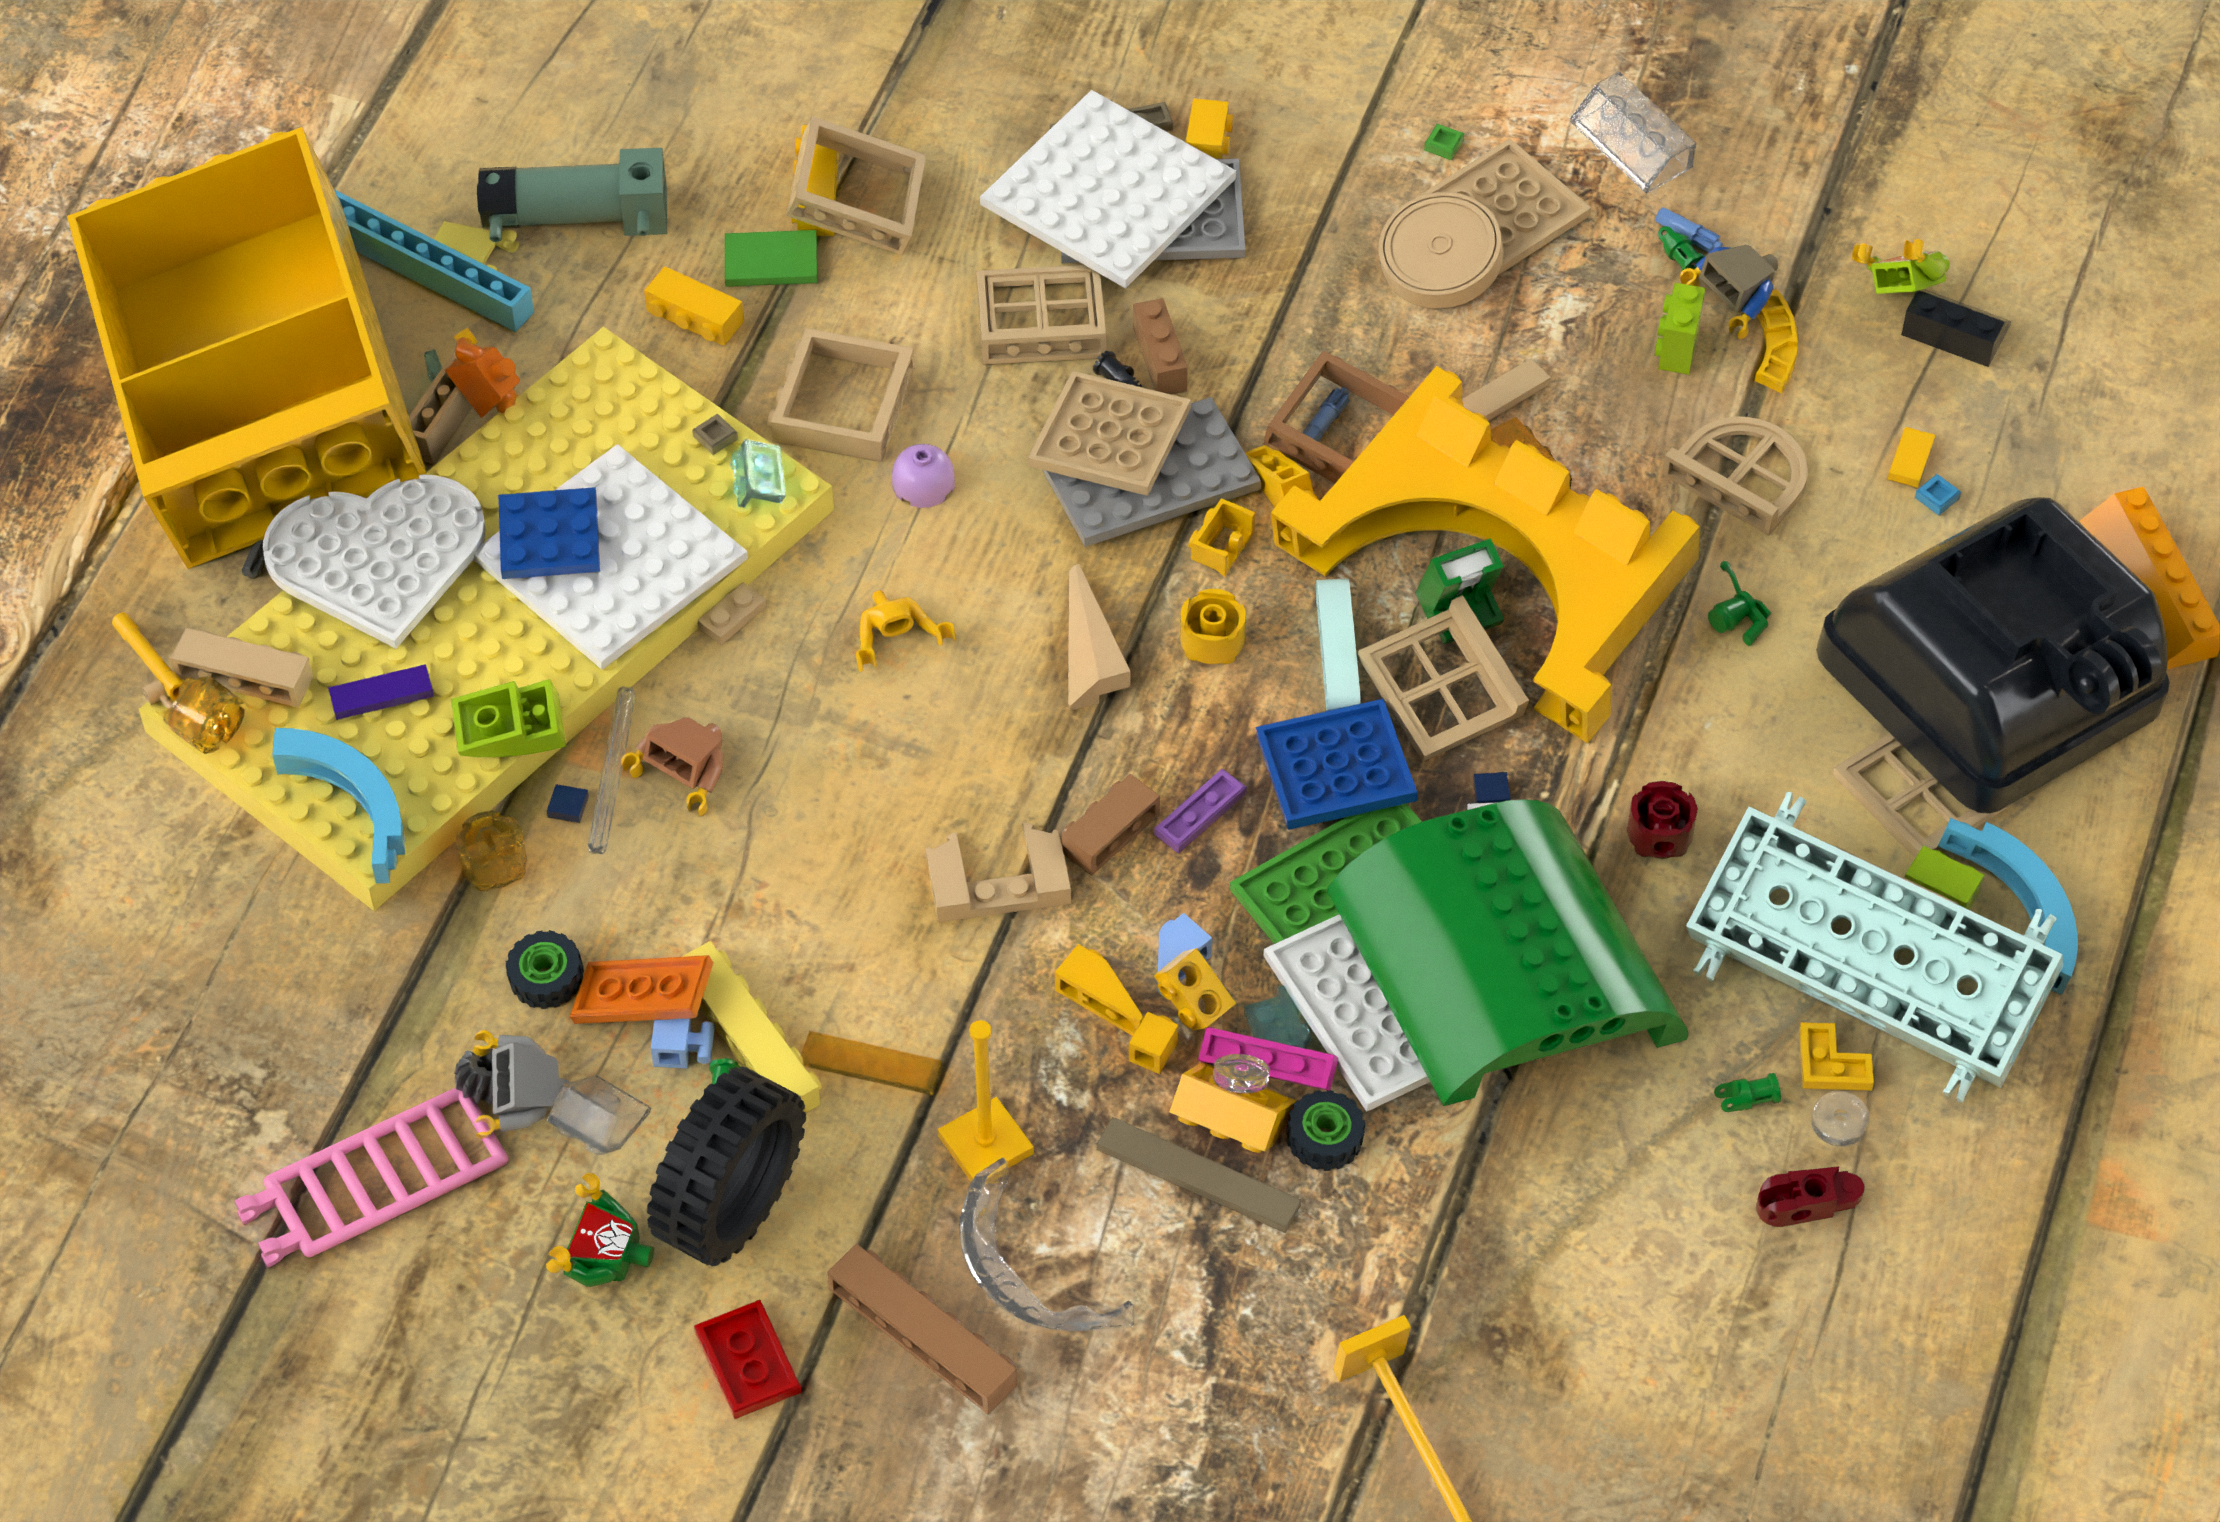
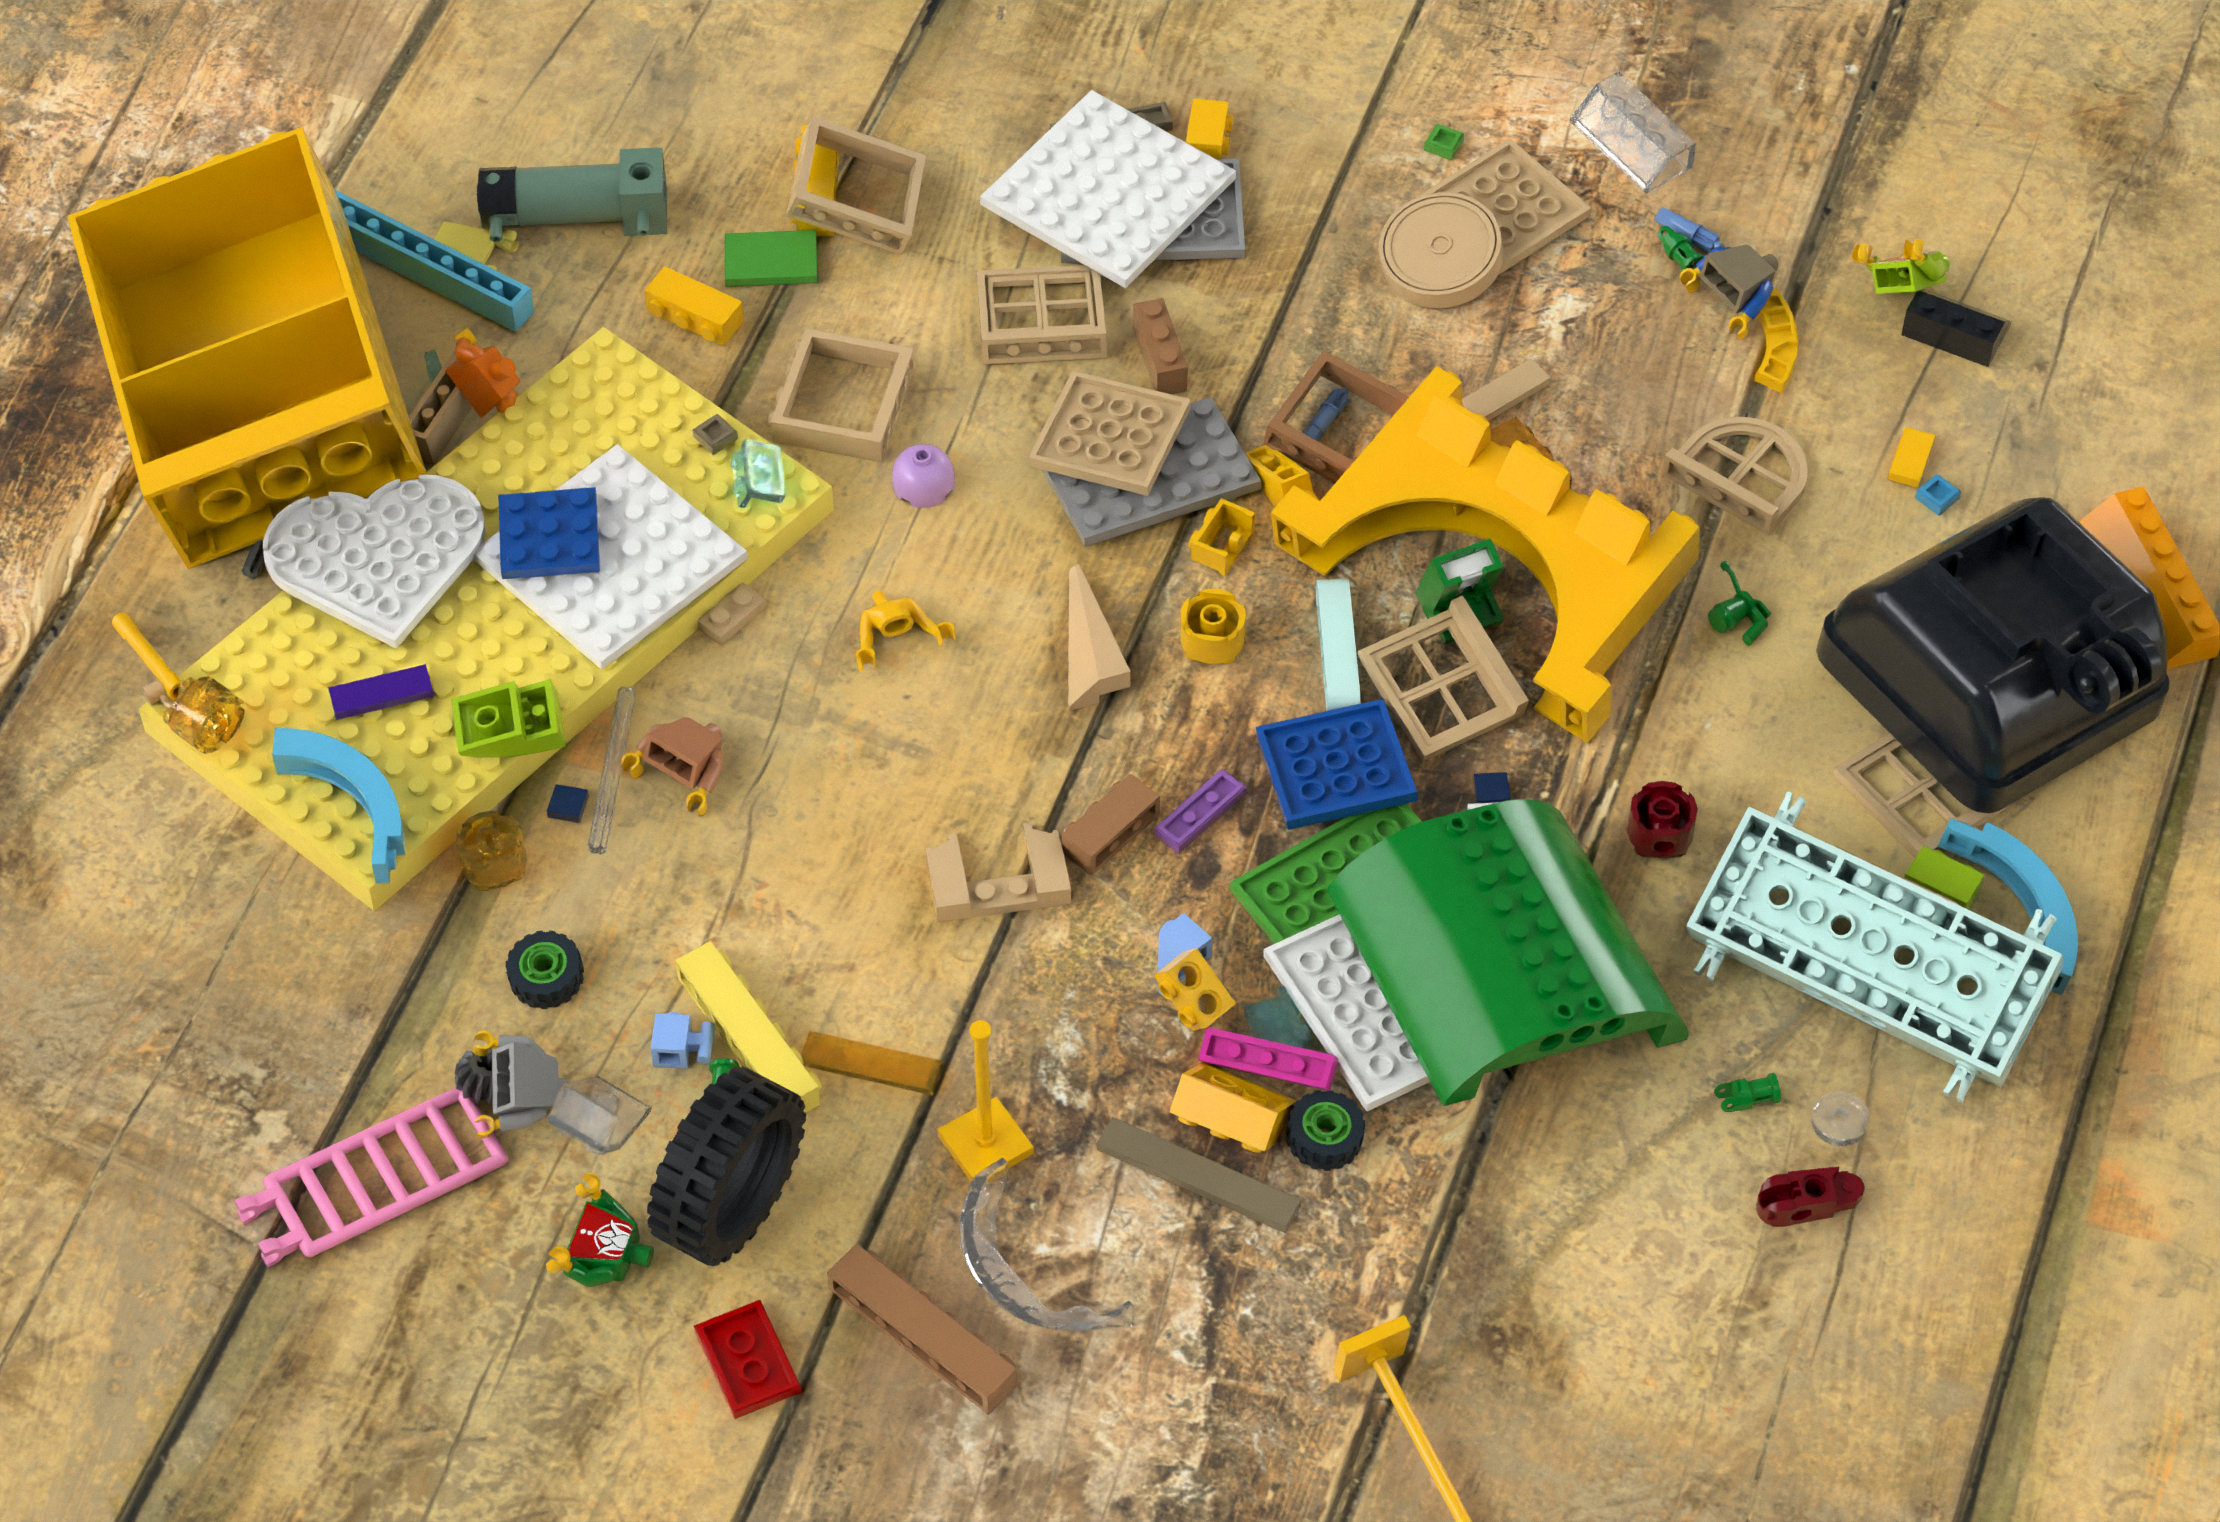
tan brick [170,628,313,708] -> none
orange tile [570,955,714,1024] -> none
yellow slope [1055,944,1143,1036] -> none
black connector [1093,350,1142,387] -> none
yellow brick [1129,1011,1178,1074] -> none
clear piece [1213,1054,1270,1093] -> none
lime brick [1654,283,1705,375] -> none
yellow plate [1799,1022,1874,1091] -> none

